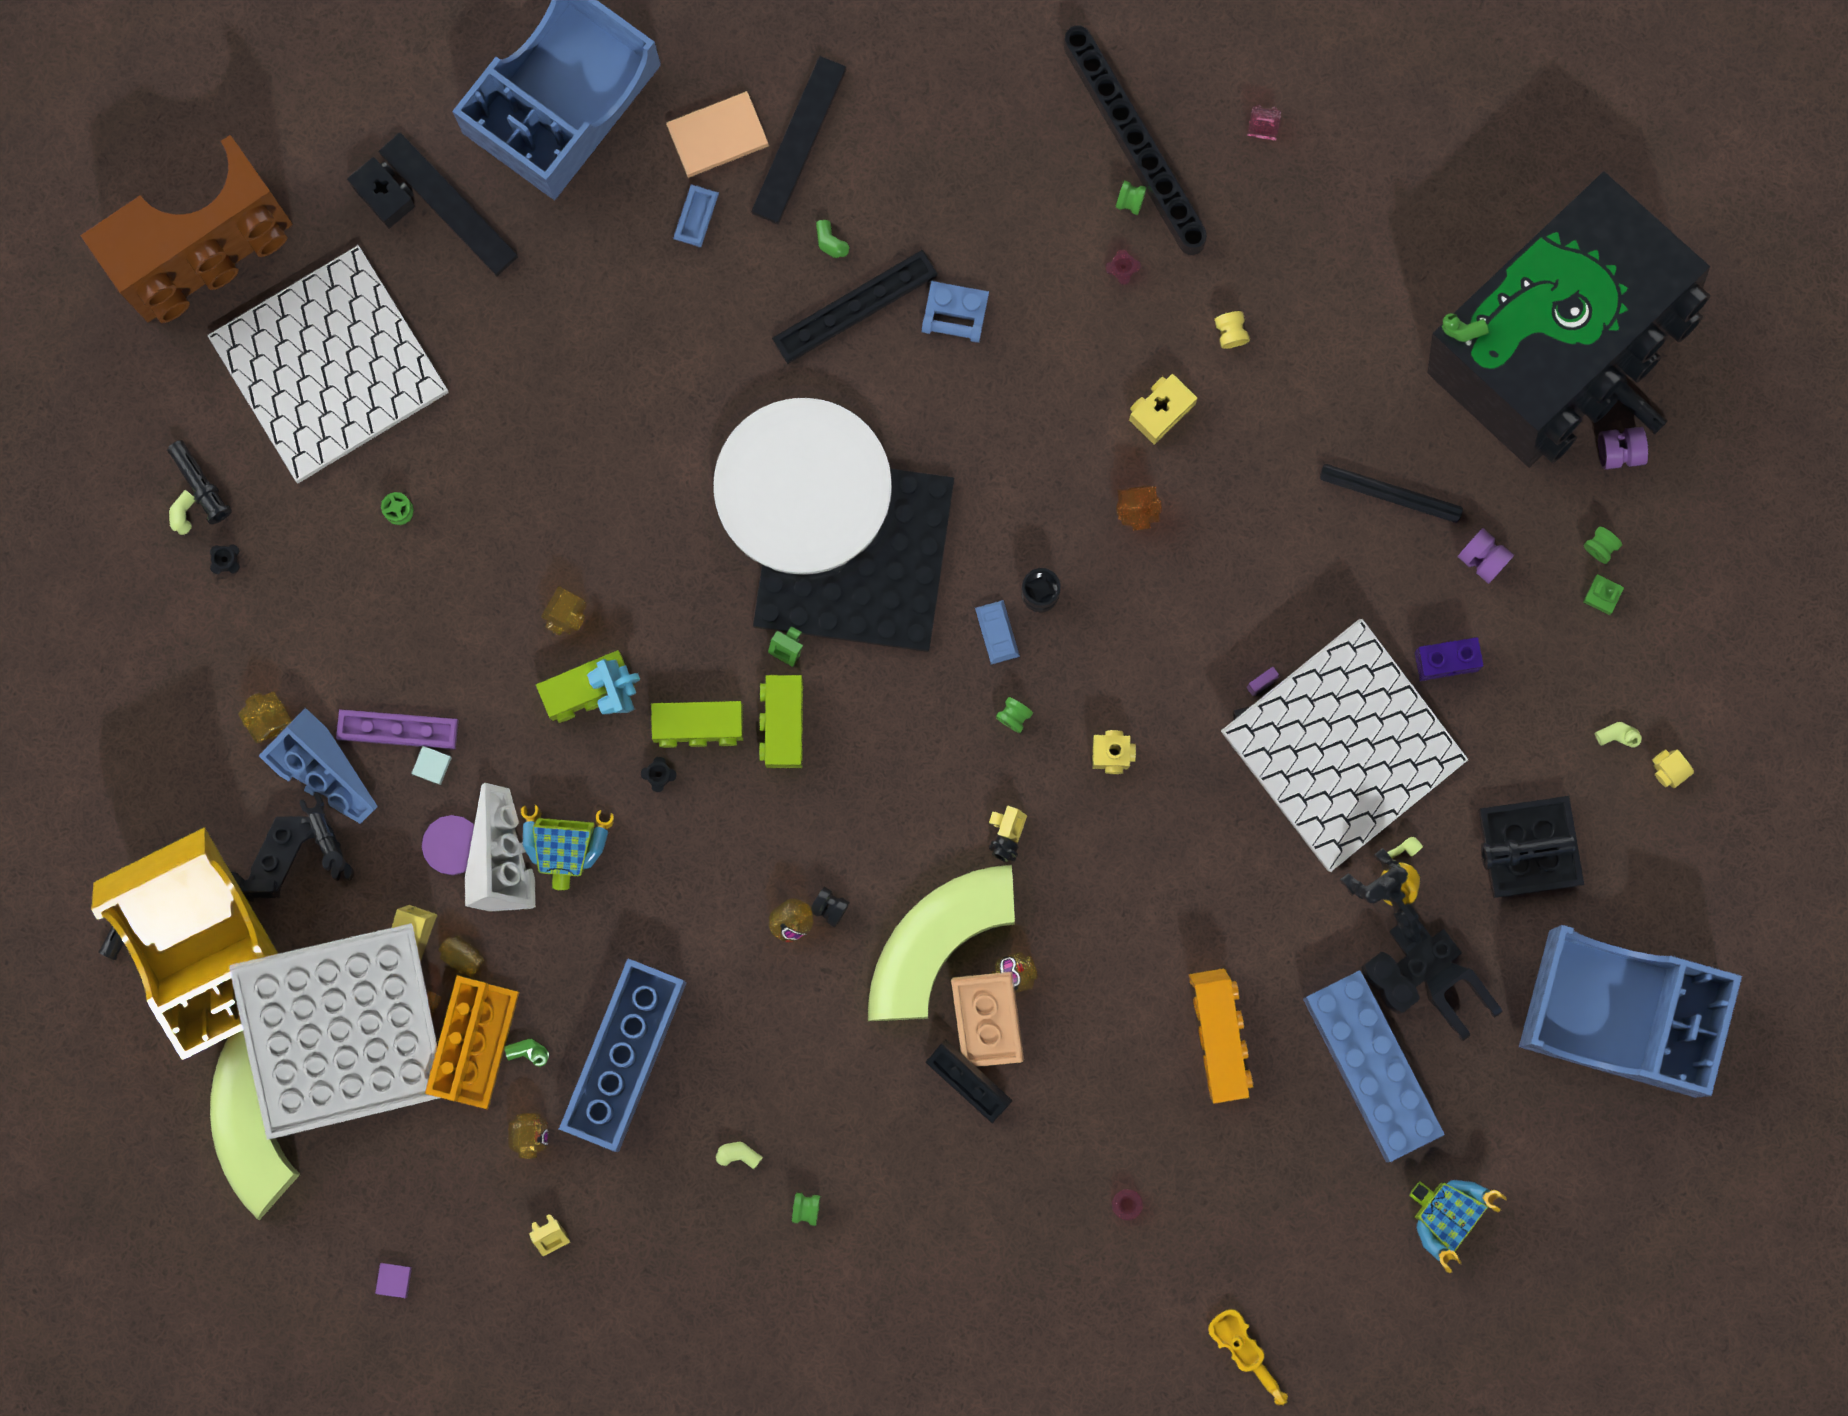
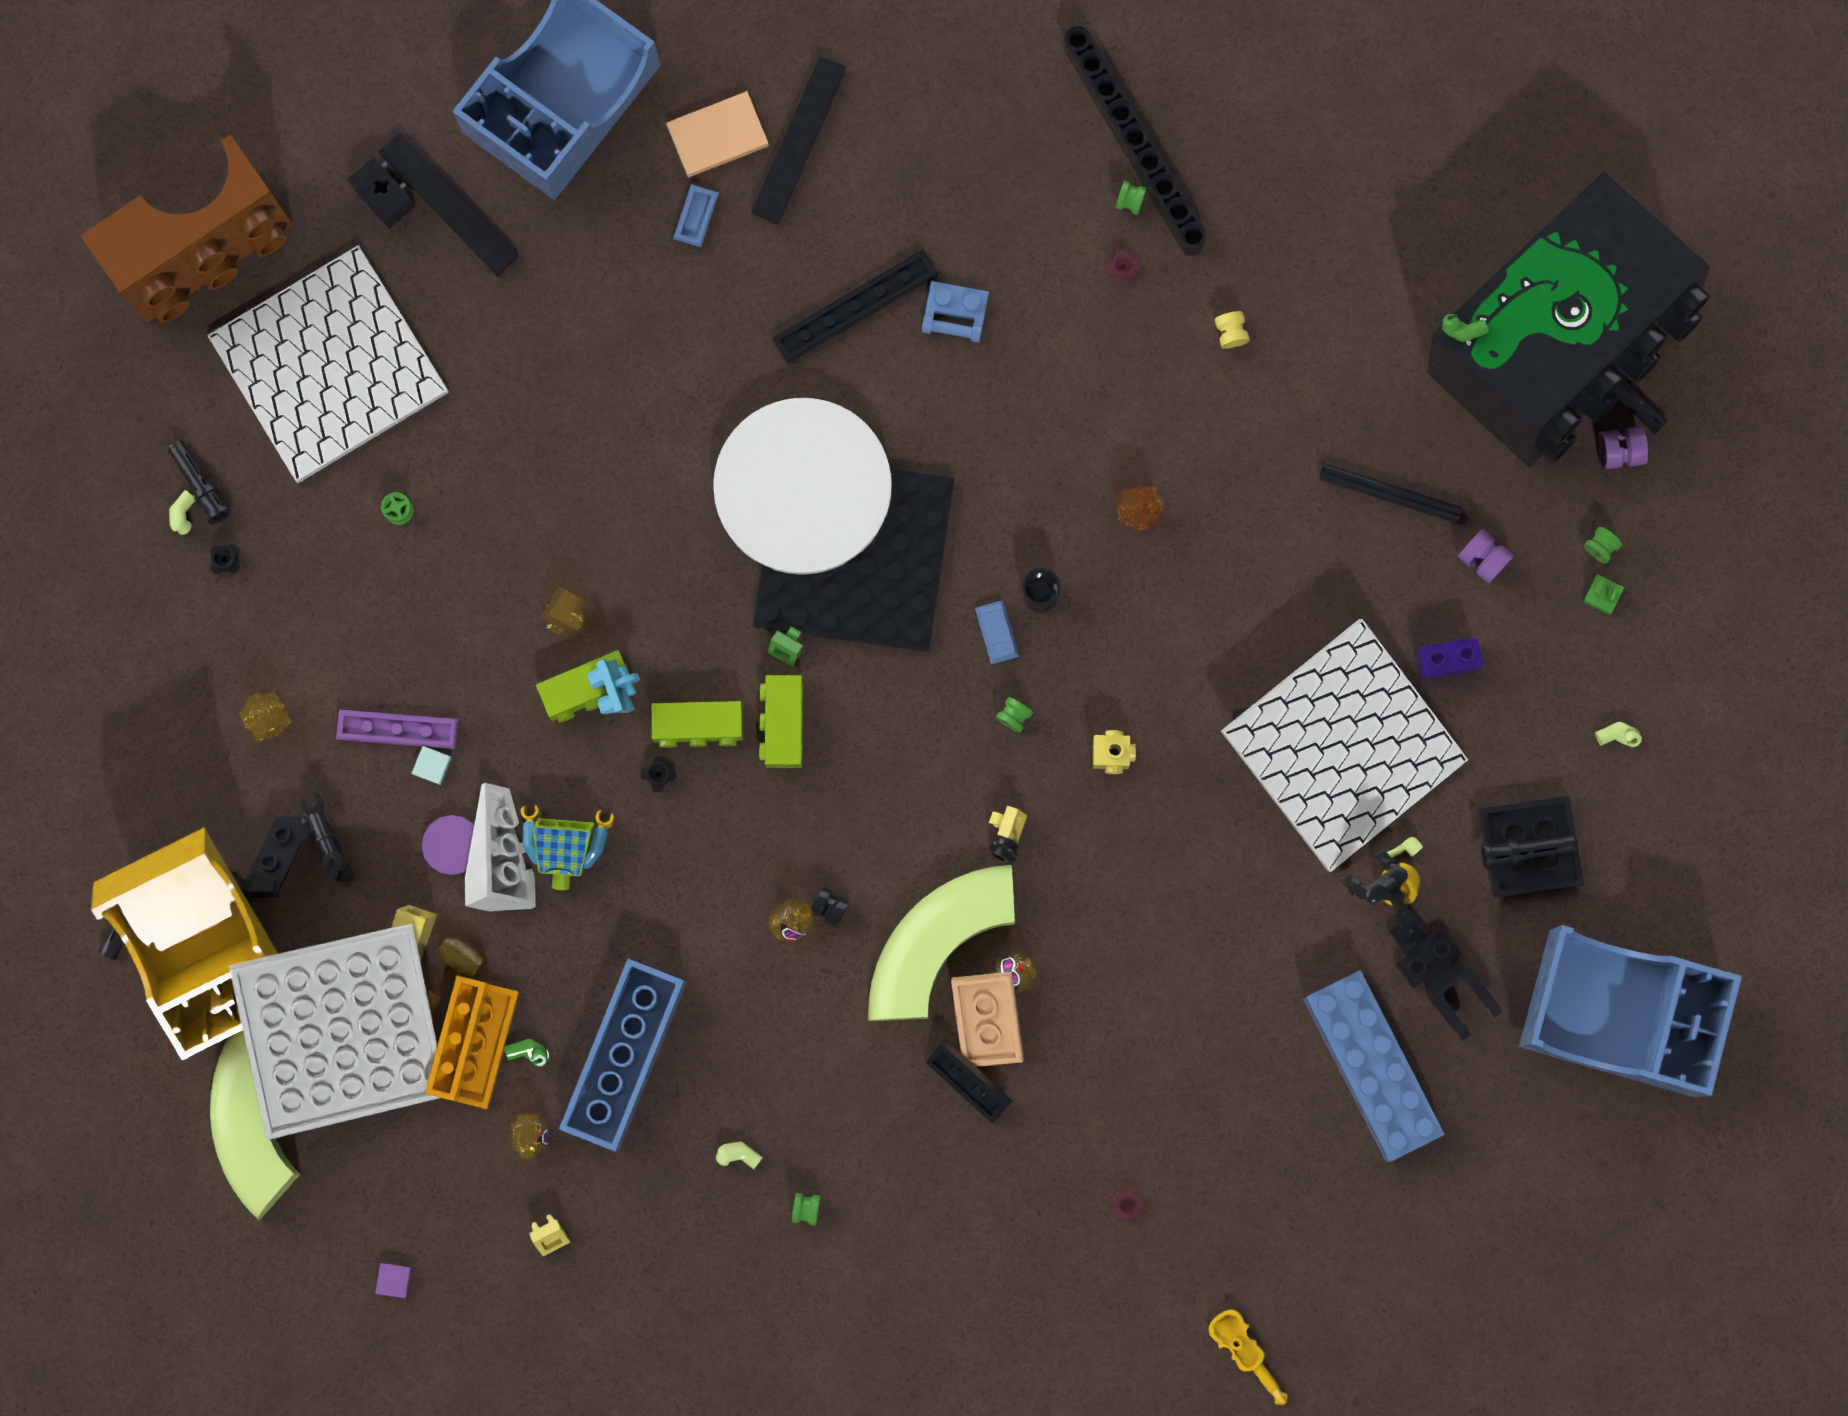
medium blue wedge [259,708,378,824] -> none
bright green arm [816,220,849,258] -> none
light yellow brick [1129,373,1198,444] -> none
light orange wedge [1189,969,1253,1104] -> none
clear pink tile [1247,104,1282,141] -> none
medium lavender tile [1247,667,1279,696] -> none
black brick [1361,952,1420,1014] -> none
torso [1409,1180,1506,1273] -> none
light yellow plate [1652,749,1694,788] -> none

